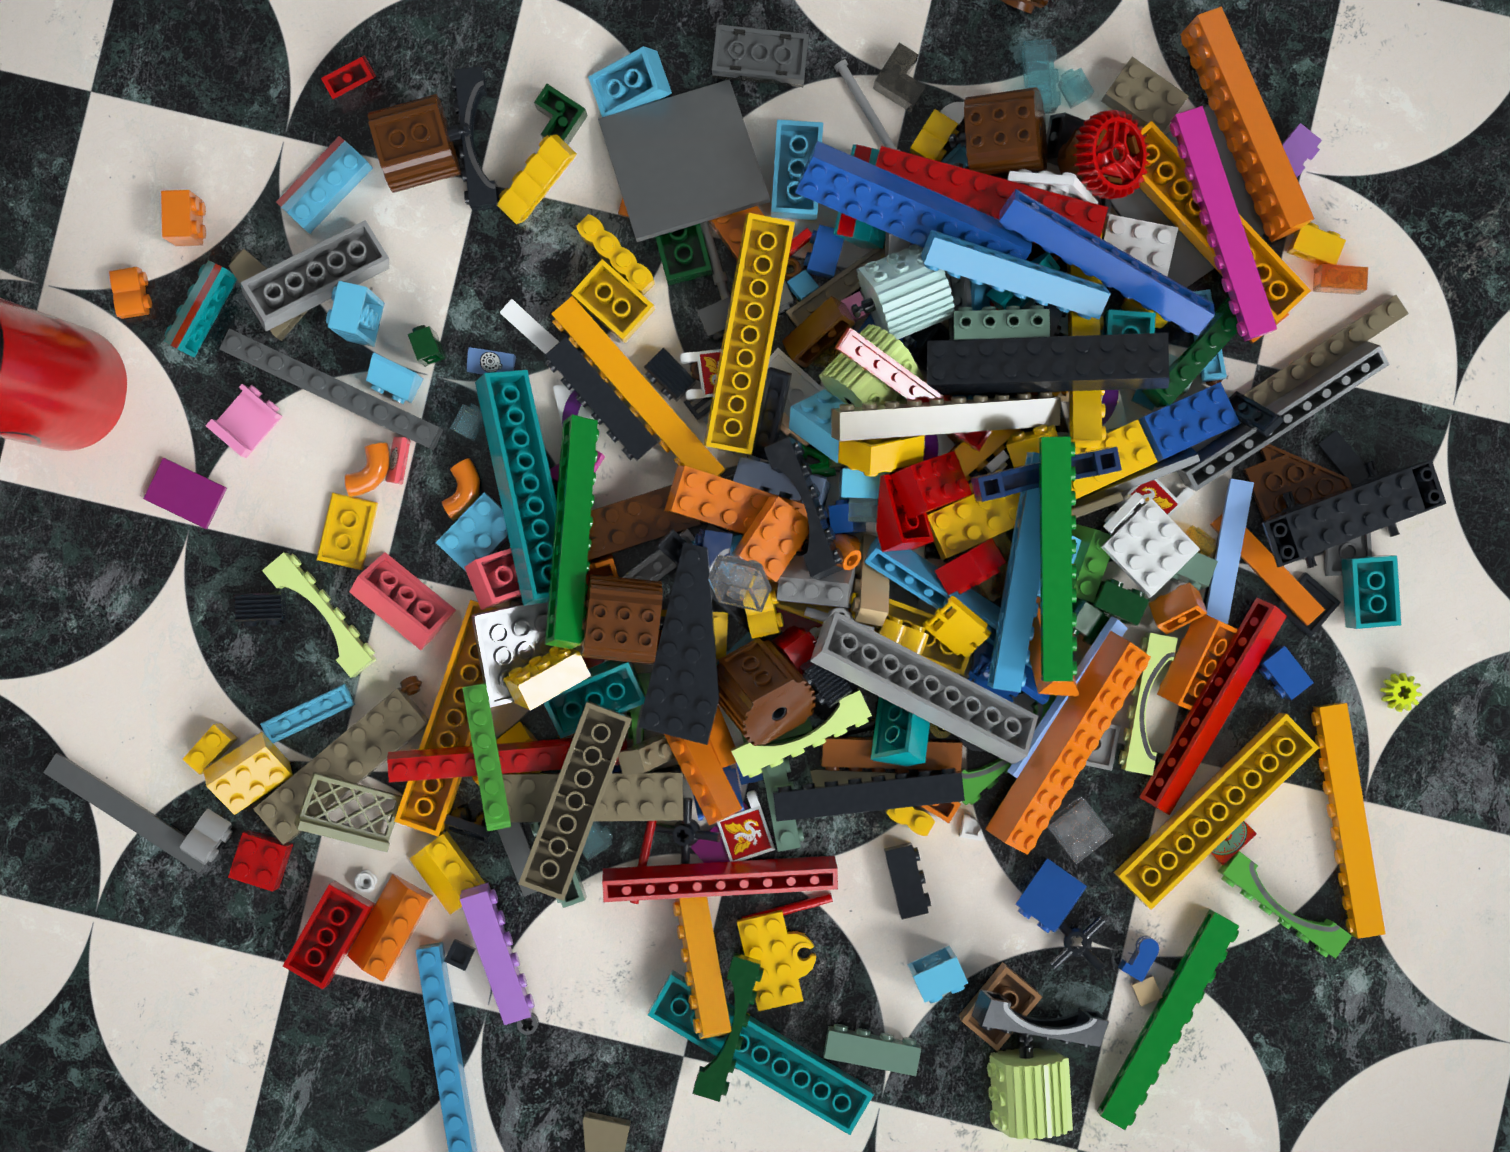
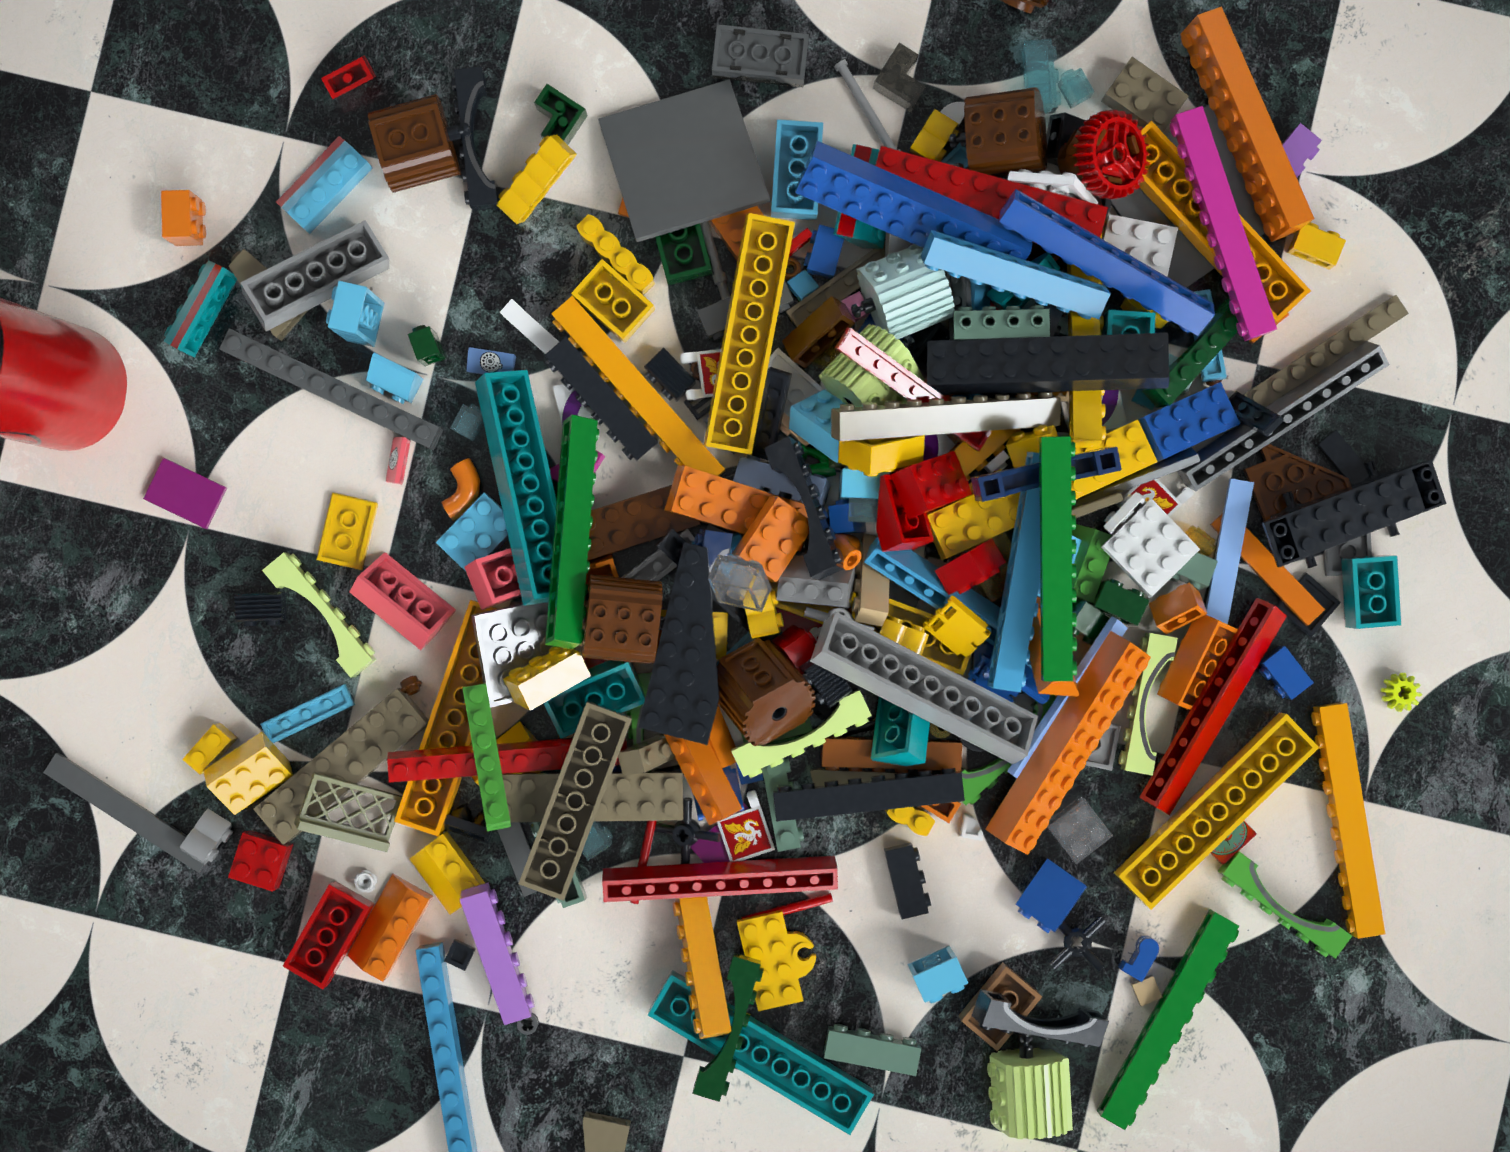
orange brick [109,267,152,319] -> none
bright pink panel [206,384,283,458] -> none
orange cylinder [345,443,389,497] -> none
medium azure slope [588,46,672,117] -> none
clear orange brick [1313,264,1368,295] -> none

